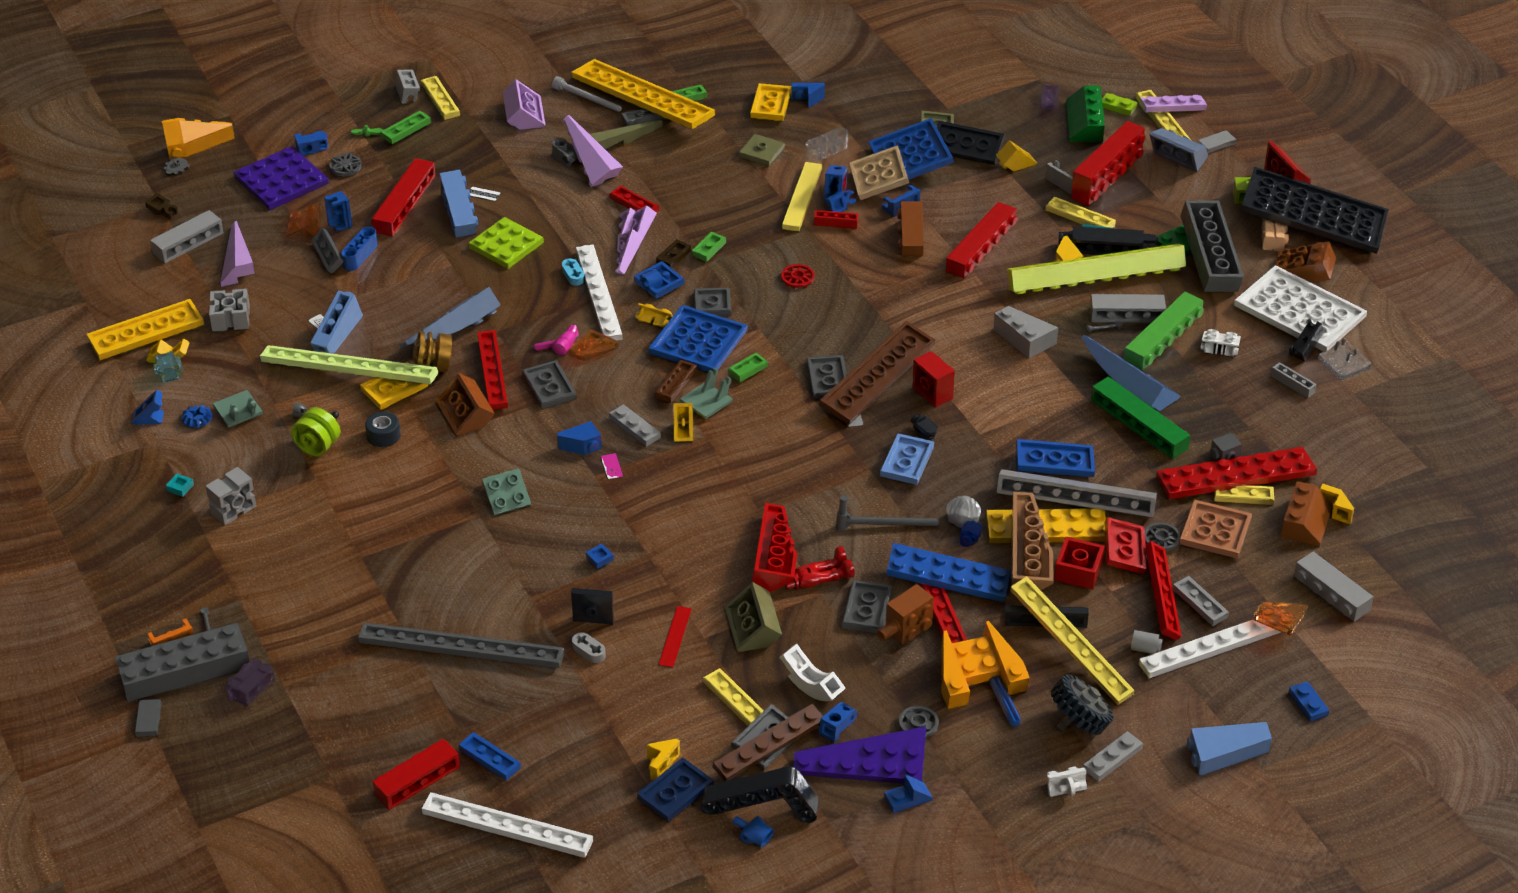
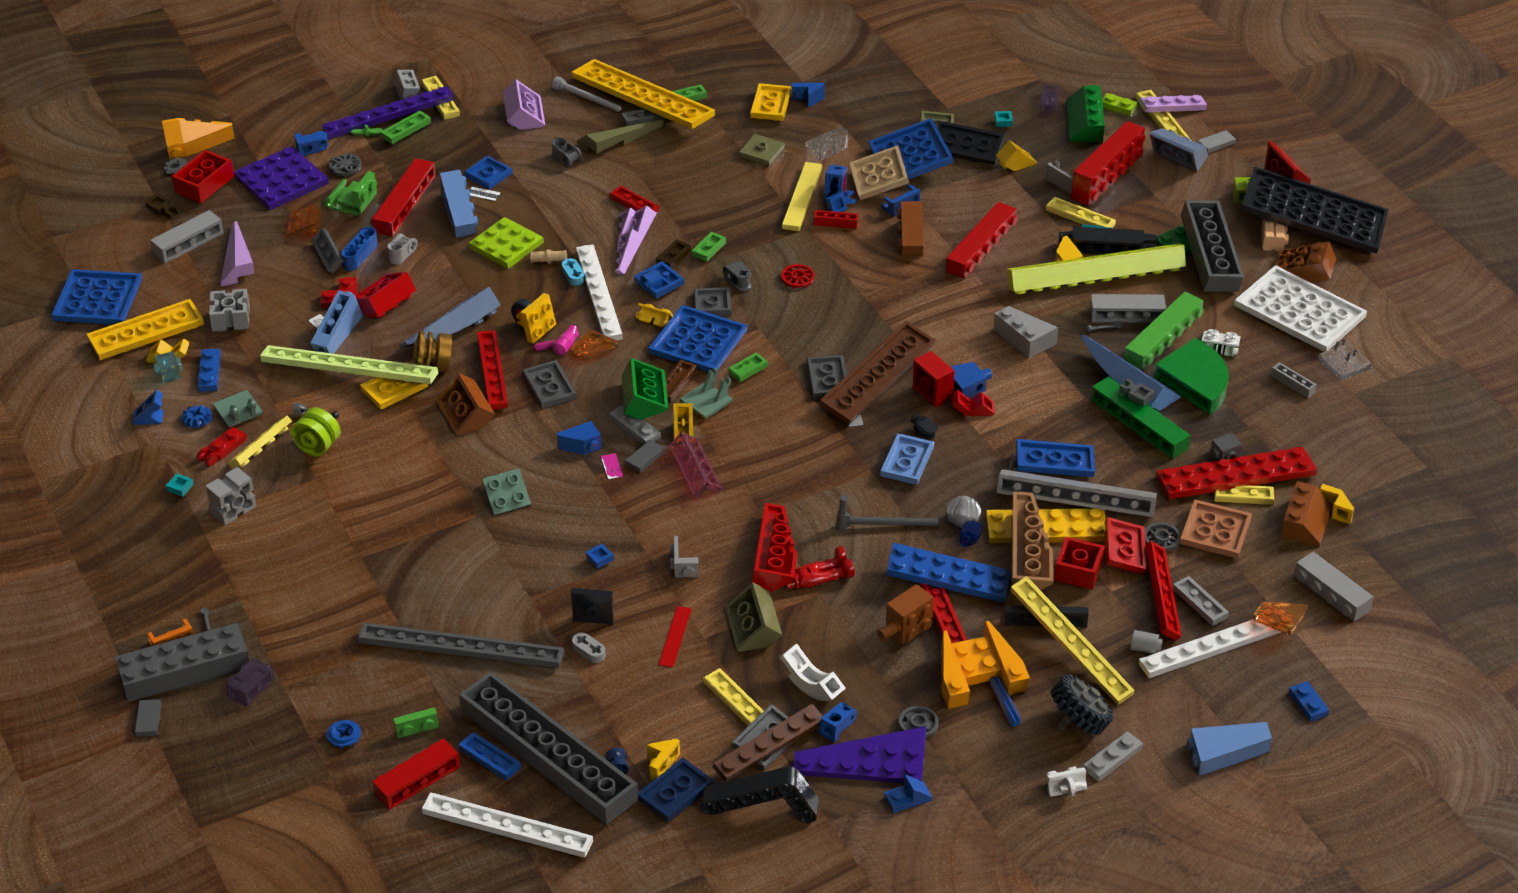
blue hinge [324,191,353,231] -> none
black wheel [365,412,401,447] -> none
lavender wedge [562,115,623,187] -> none
blue piece [732,816,774,847] -> none
dark grey tile [842,580,893,633] -> none
black hinge [1288,318,1324,362] -> none
none -> blue plate [51,269,143,325]
none -> red brick [171,149,235,203]
none -> red hinge [196,426,247,467]
none -> blue plate [198,349,221,392]
none -> light yellow plate [228,415,292,469]
none -> red plate [321,277,357,308]
none -> dark purple plate [322,86,454,139]
none -> bright green piece [324,171,377,216]
none -> blue gear [327,720,361,749]
none -> red slope [355,272,416,319]
none -> light grey piece [387,234,418,265]
none -> bright green plate [393,707,439,738]
none -> dark grey brick [459,671,638,825]
none -> blue tile [464,156,513,190]
none -> yellow plate [511,293,556,344]
none -> tan pin [530,249,567,264]
none -> dark blue wheel [605,748,629,775]
none -> green slope [621,358,668,420]
none -> dark grey tile [625,440,665,473]
none -> clear pink fence [670,432,722,497]
none -> light grey bracket [670,536,699,578]
none -> dark grey piece [723,261,752,292]
none -> blue torso [951,362,992,399]
none -> red slope [952,390,995,416]
none -> teal plate [994,111,1013,127]
none -> dark grey plate [1119,379,1155,406]
none -> green brick [1154,338,1229,415]

